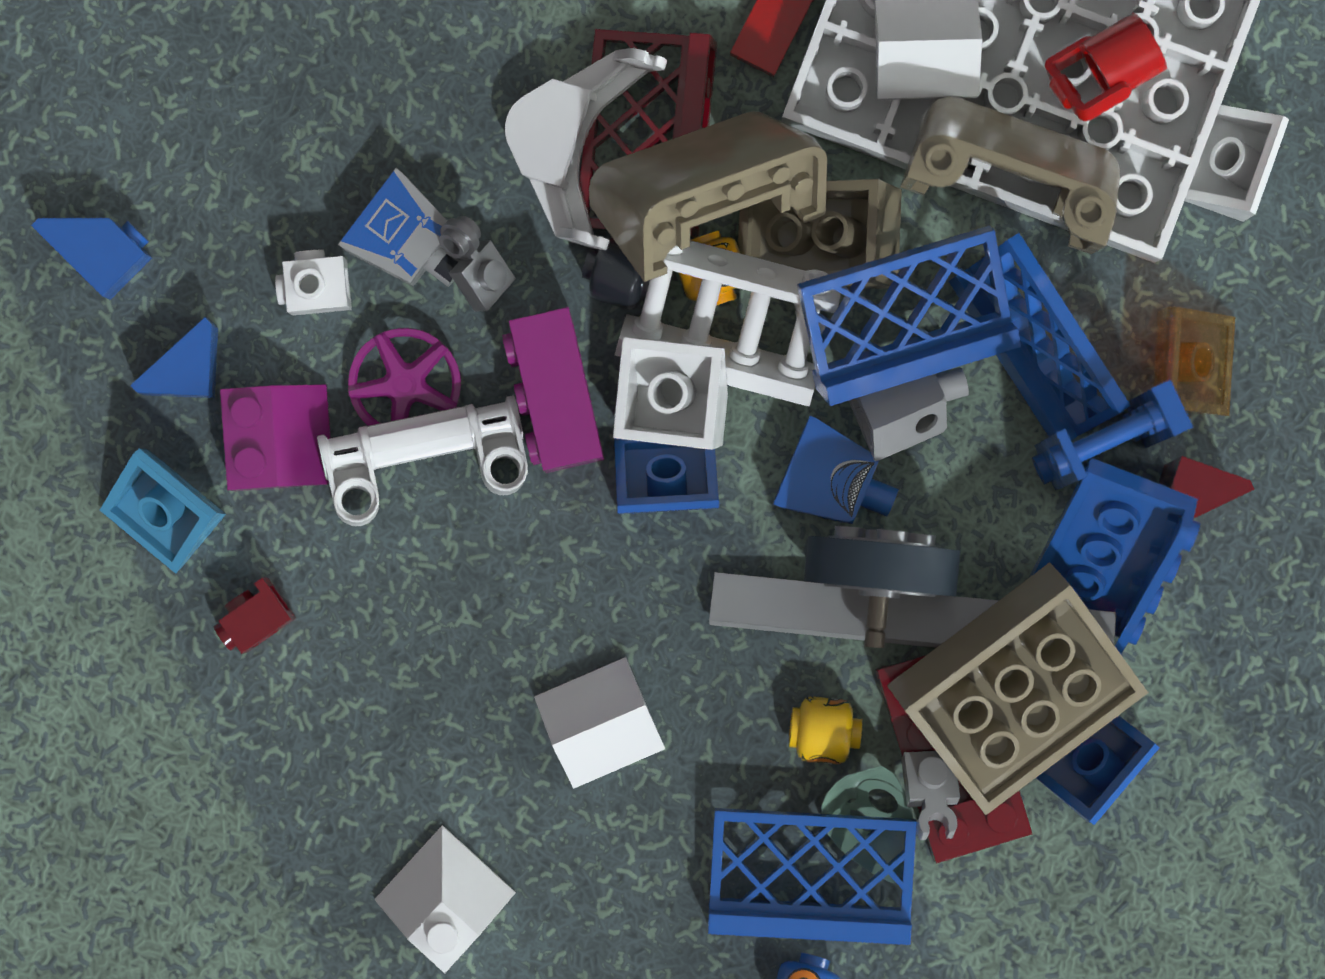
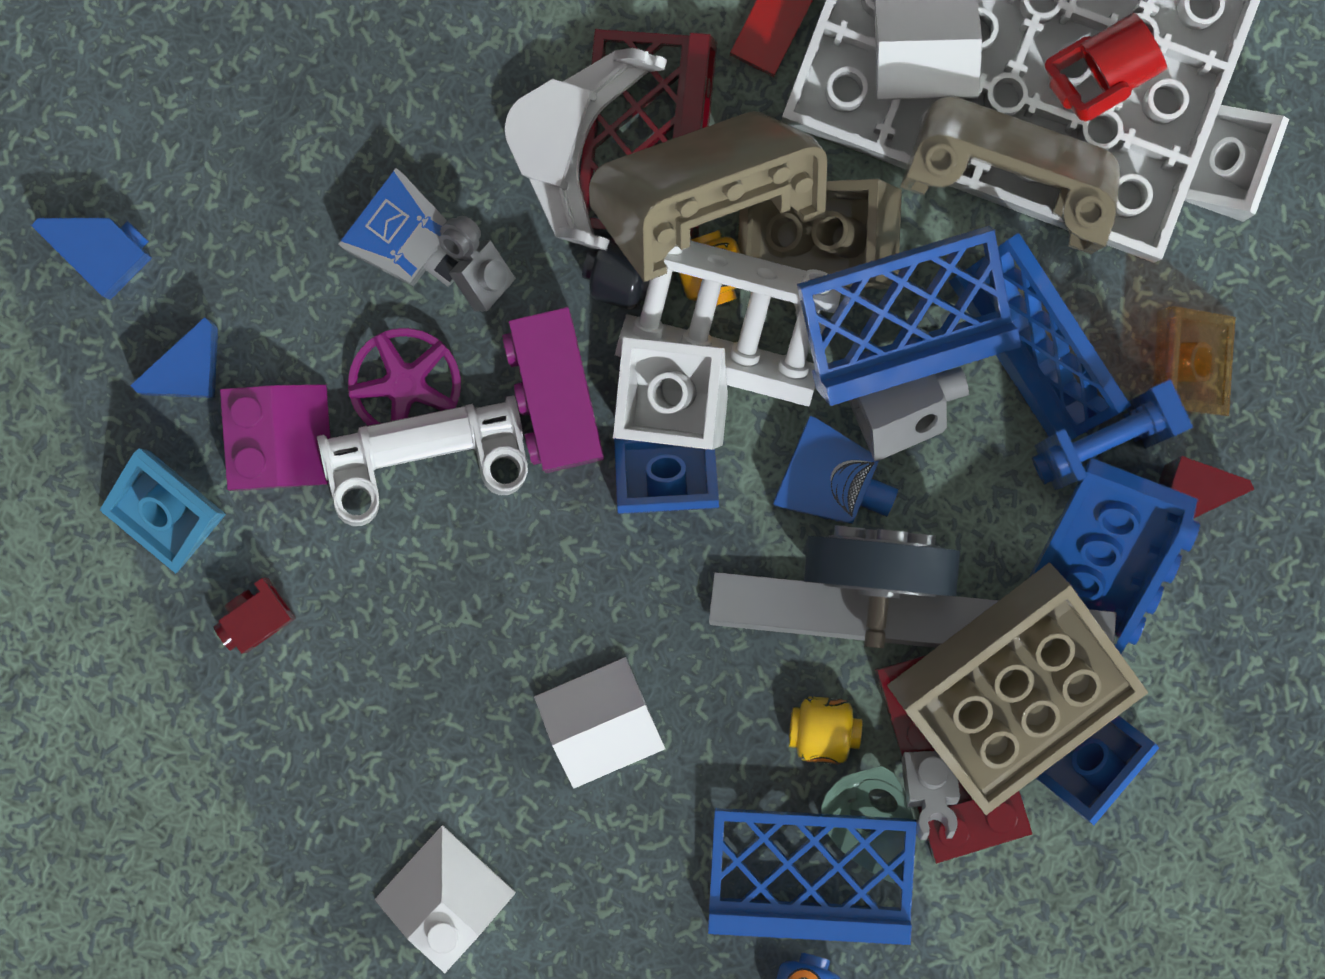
white brick [275,250,352,316] -> none

